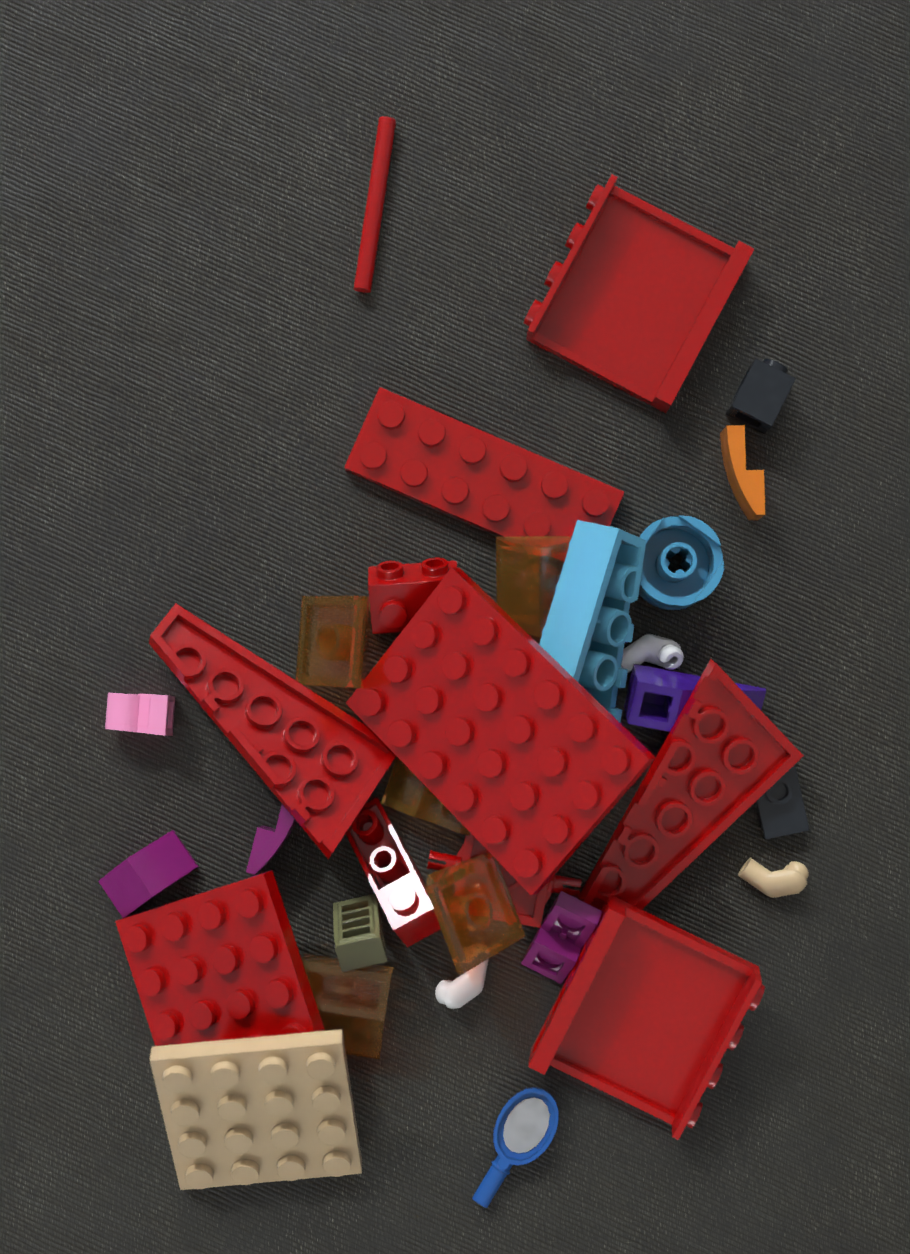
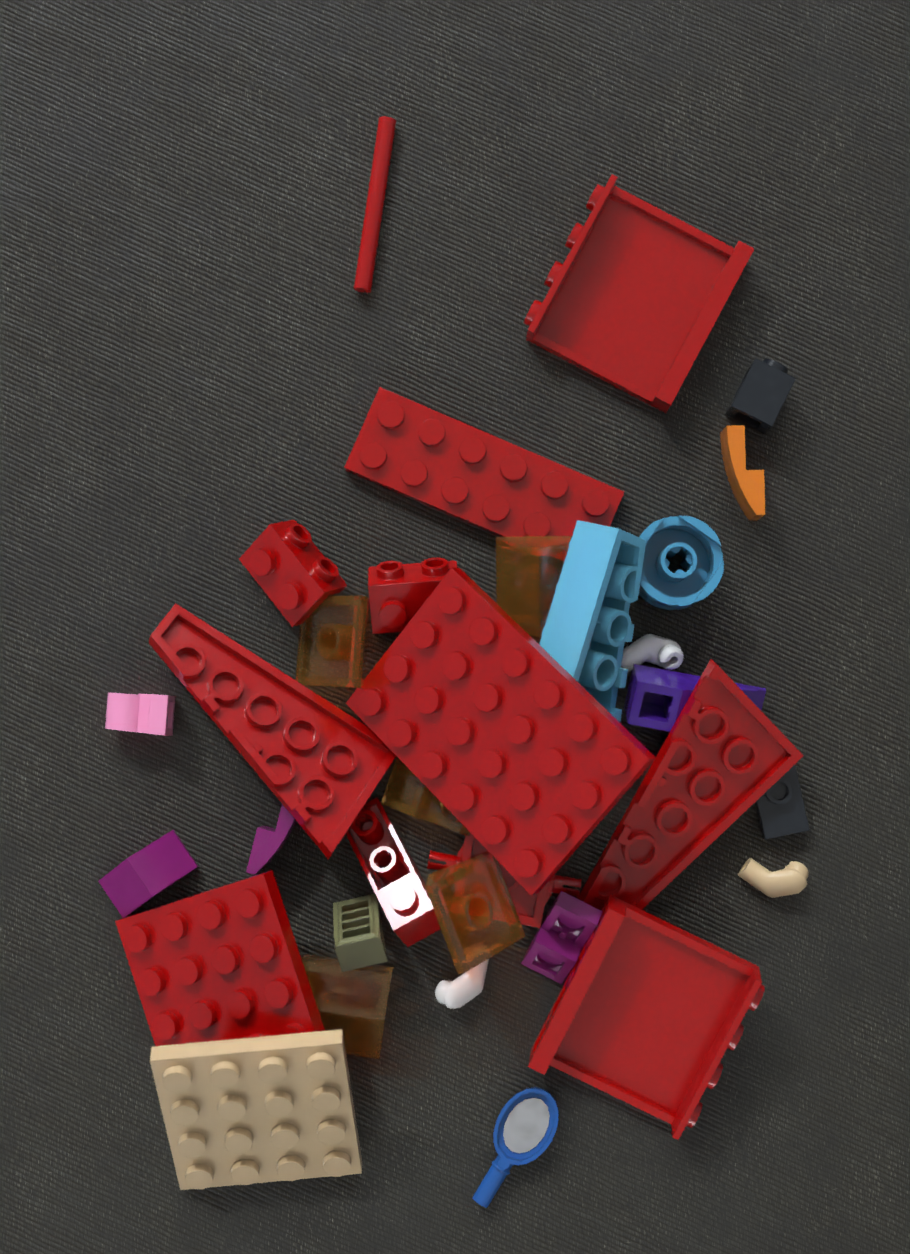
none -> red bracket [239,520,347,627]

